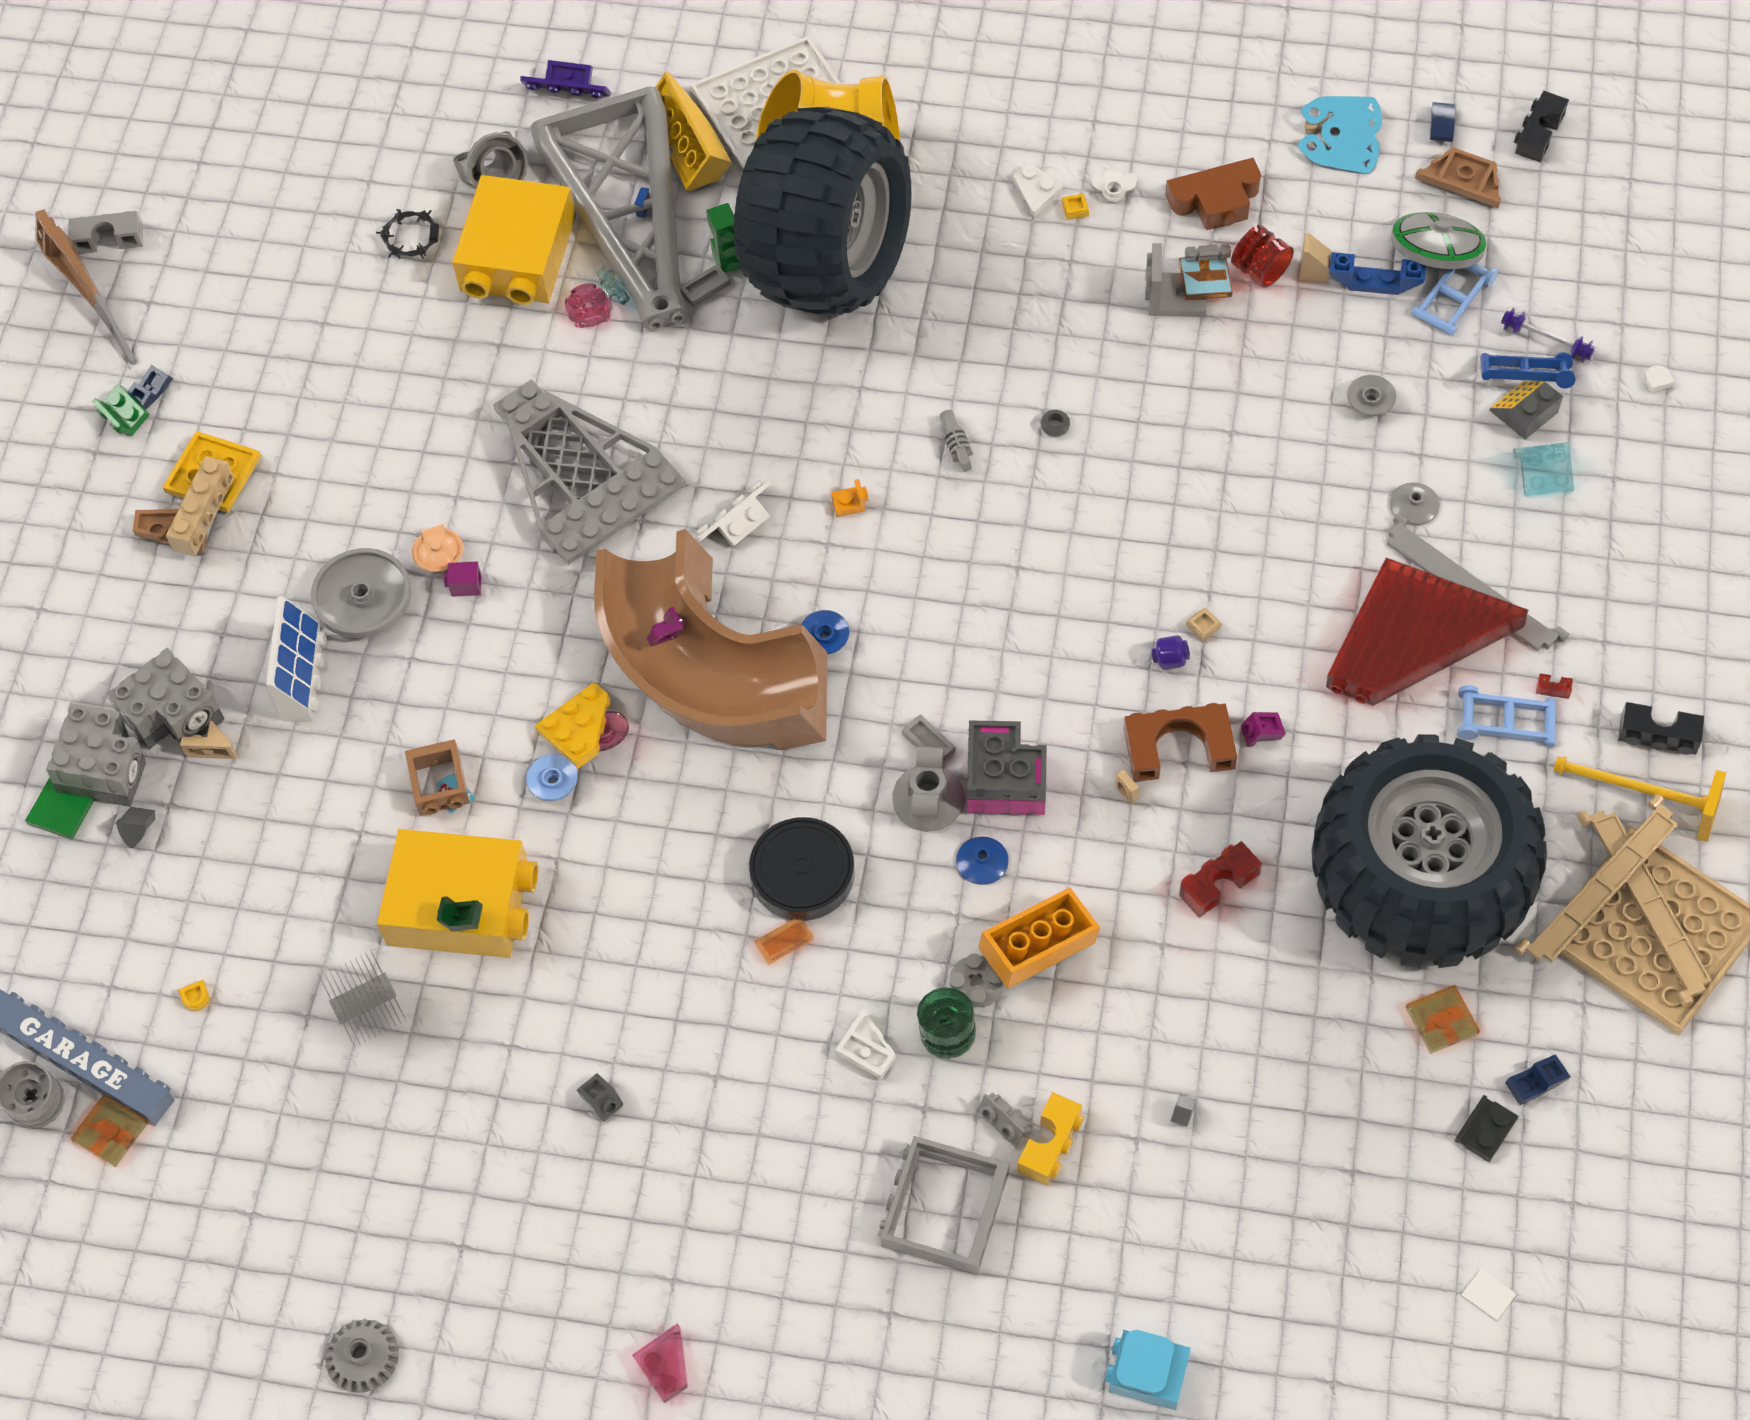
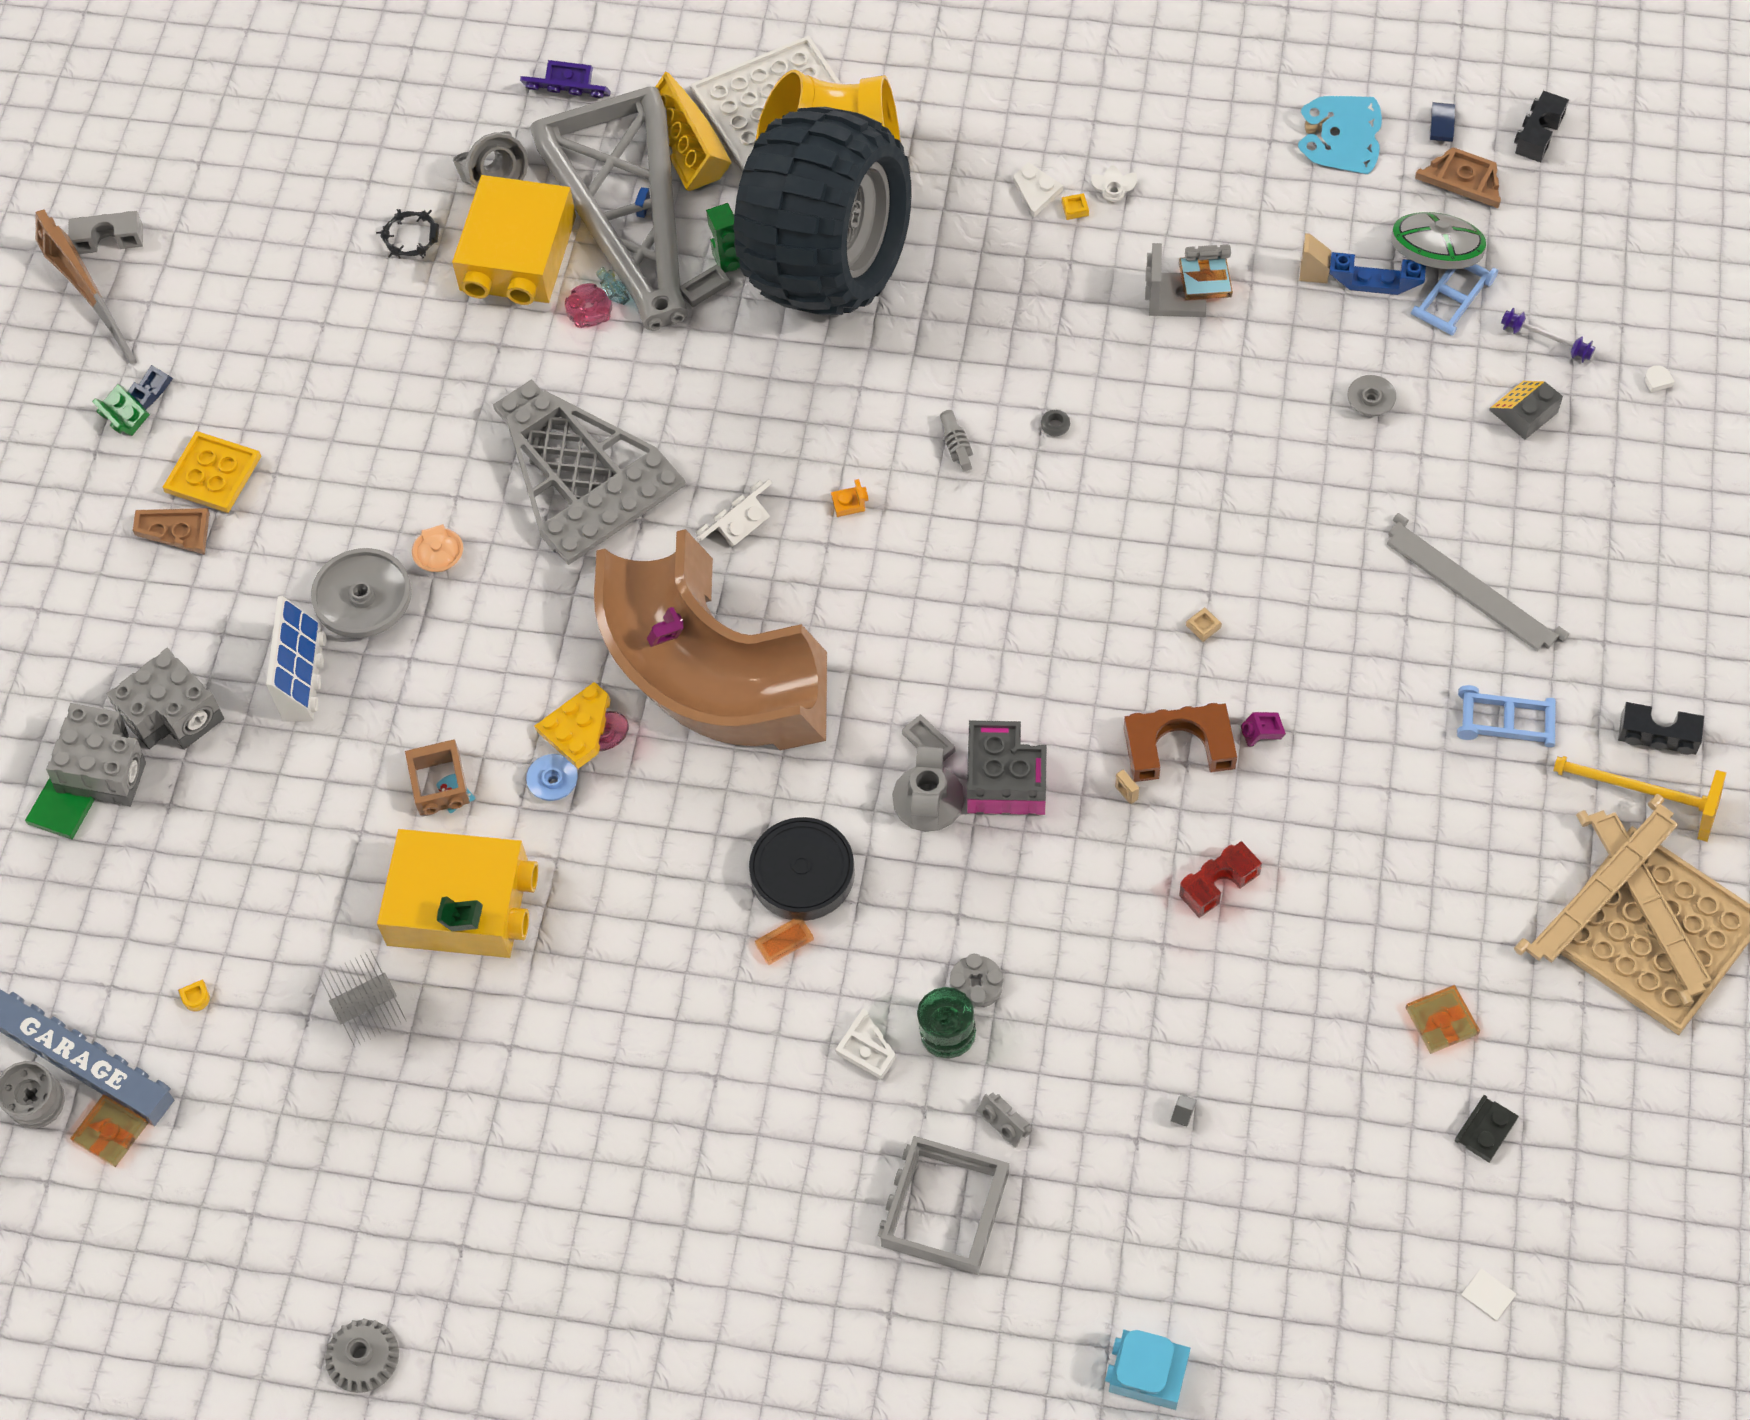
dark grey tile [116,807,156,848] -> none
tan brick [166,456,234,557] -> none
tan slope [180,721,237,759] -> none
magenta brick [444,561,482,597] -> none
dark grey bracket [576,1073,623,1121] -> none
clear pink wing [632,1323,688,1403] -> none
blue dish [802,610,850,655] -> none
blue dish [956,836,1008,885] -> none
light orange brick [978,887,1100,989] -> none
yellow arch [1017,1092,1085,1185] -> none
dark purple head [1151,635,1190,670] -> none
dark orange brick [1165,157,1261,230] -> none
clear red wheel [1231,224,1294,288] -> none
black wheel [1311,734,1547,968] -> none
clear red slope [1326,557,1529,706] -> none
light grey dish [1390,482,1440,525] -> none
blue piece [1480,352,1576,389] -> none
dark blue slope [1505,1054,1571,1105] -> none
clear light blue bracket [1513,442,1574,496] -> none
clear red piece [1535,673,1573,699] -> none

